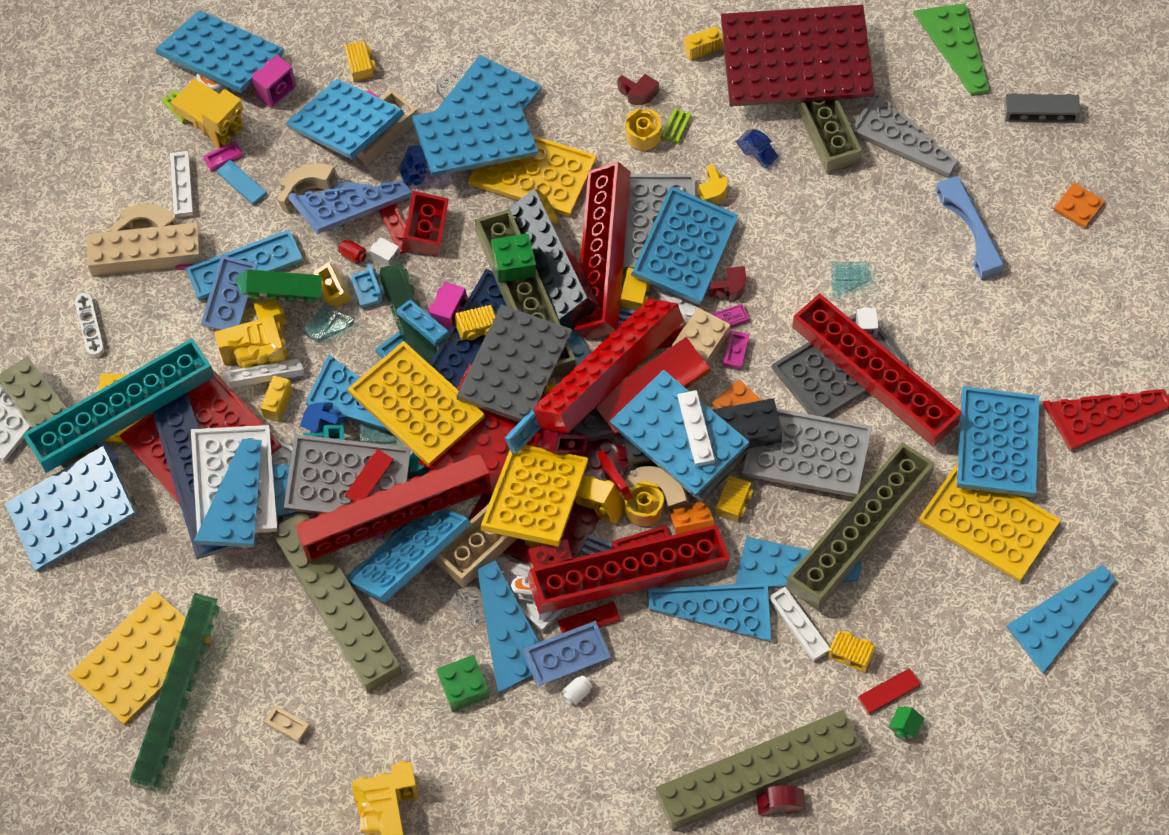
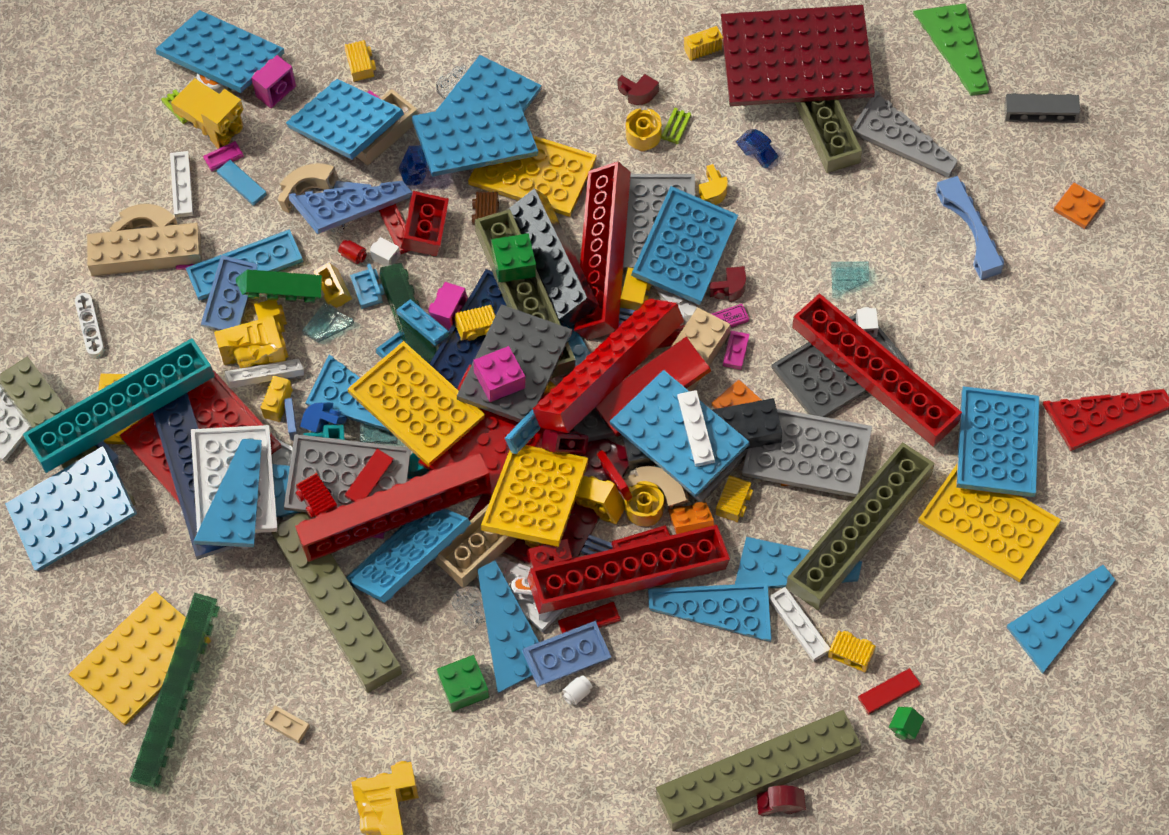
none -> medium blue tile [284,398,298,440]
none -> red brick [295,473,337,518]
none -> reddish brown brick [472,191,499,225]
none -> dark pink brick [474,346,525,402]

